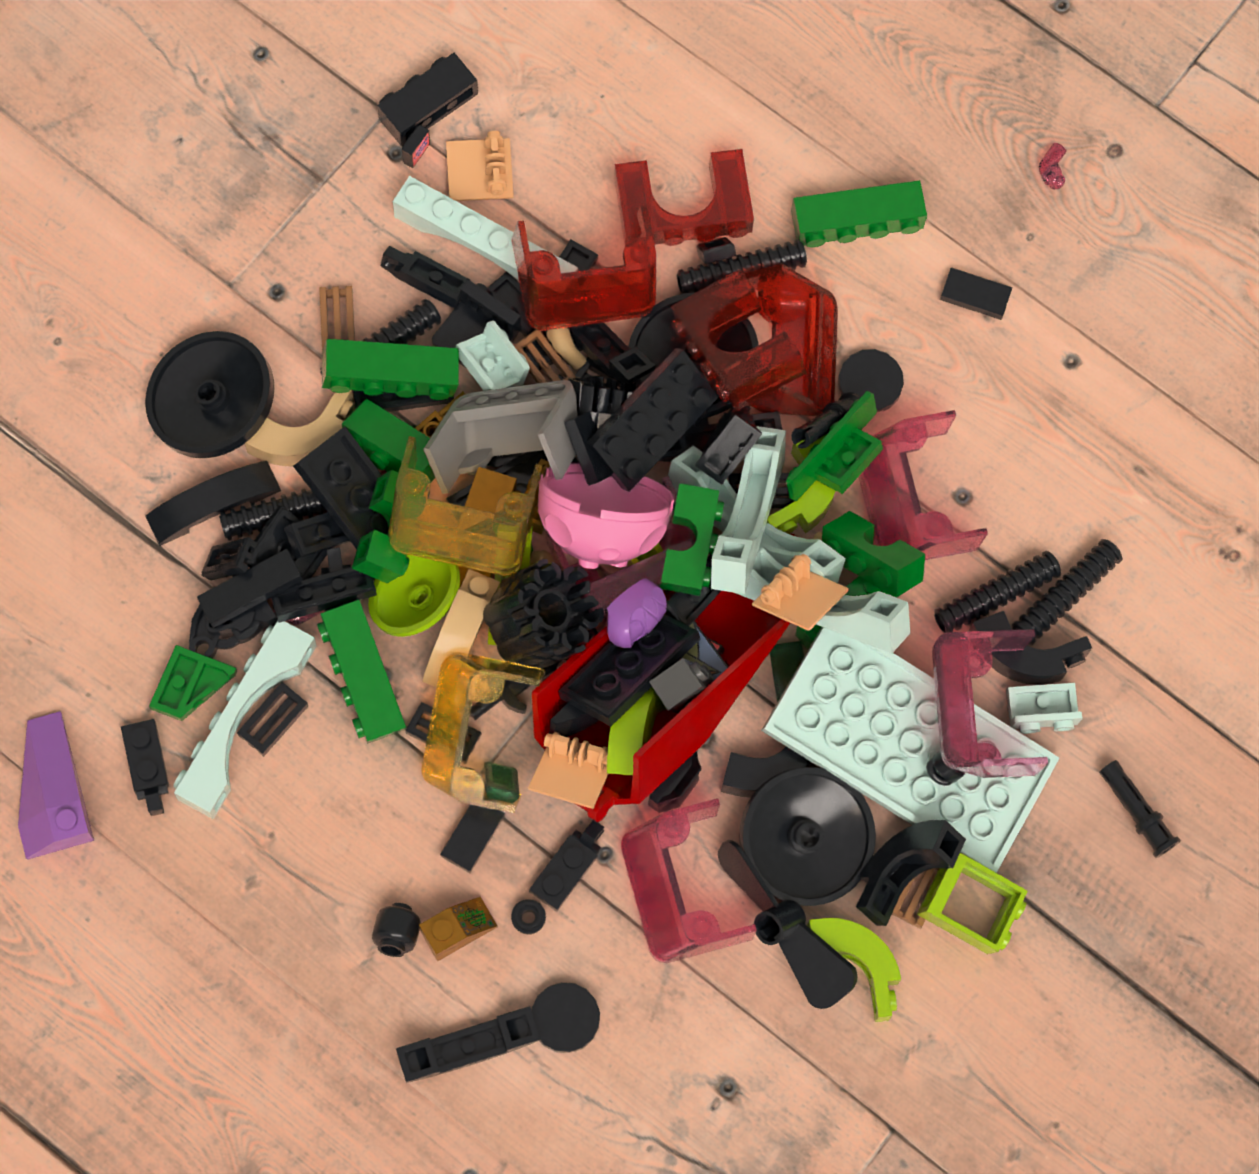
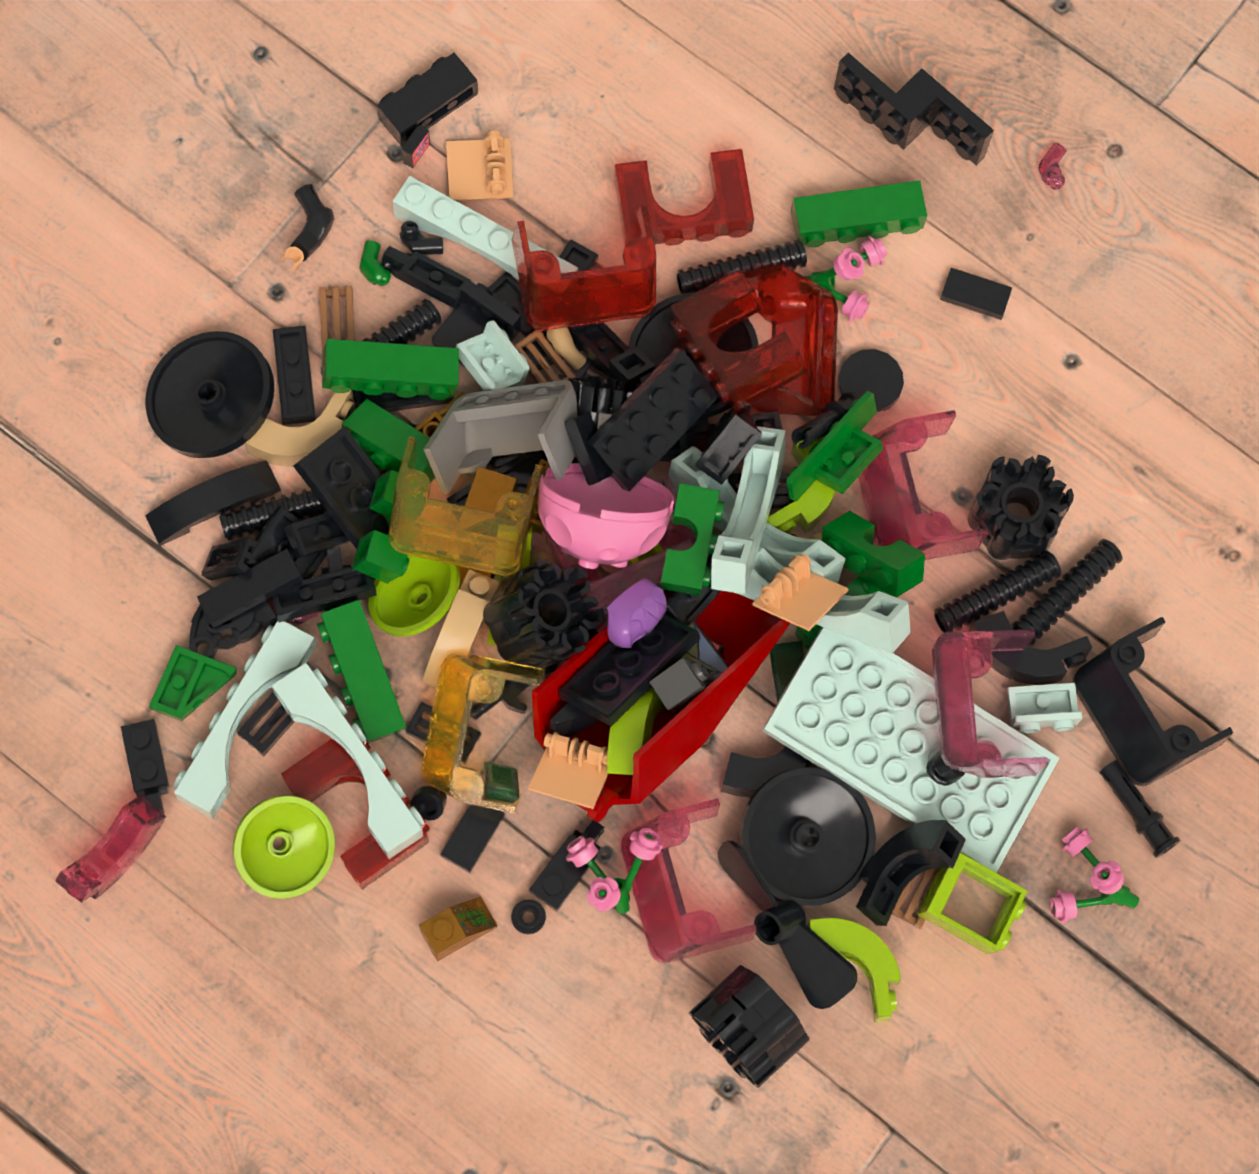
medium lavender wedge [18,711,94,860] -> none
black head [372,903,421,957] -> none
black slope [396,1006,541,1083] -> none
black tile [532,983,600,1053] -> none
black slope [648,751,702,813] -> none
black tile [696,237,736,264] -> none
none -> clear pink arch [55,795,167,903]
none -> lime dish [232,795,335,899]
none -> light aqua arch [271,663,425,859]
none -> black tile [273,326,316,425]
none -> black arm [280,184,335,271]
none -> clear red arch [281,739,430,890]
none -> green arm [359,241,391,286]
none -> black arm [399,221,443,255]
none -> black tile [410,786,447,821]
none -> bright pink plant [566,828,663,914]
none -> black piece [689,965,810,1088]
none -> bright pink plant [800,236,887,322]
none -> black bracket [834,53,994,166]
none -> black piece [967,455,1074,560]
none -> bright pink plant [1050,827,1139,923]
none -> black windscreen [1073,617,1234,786]

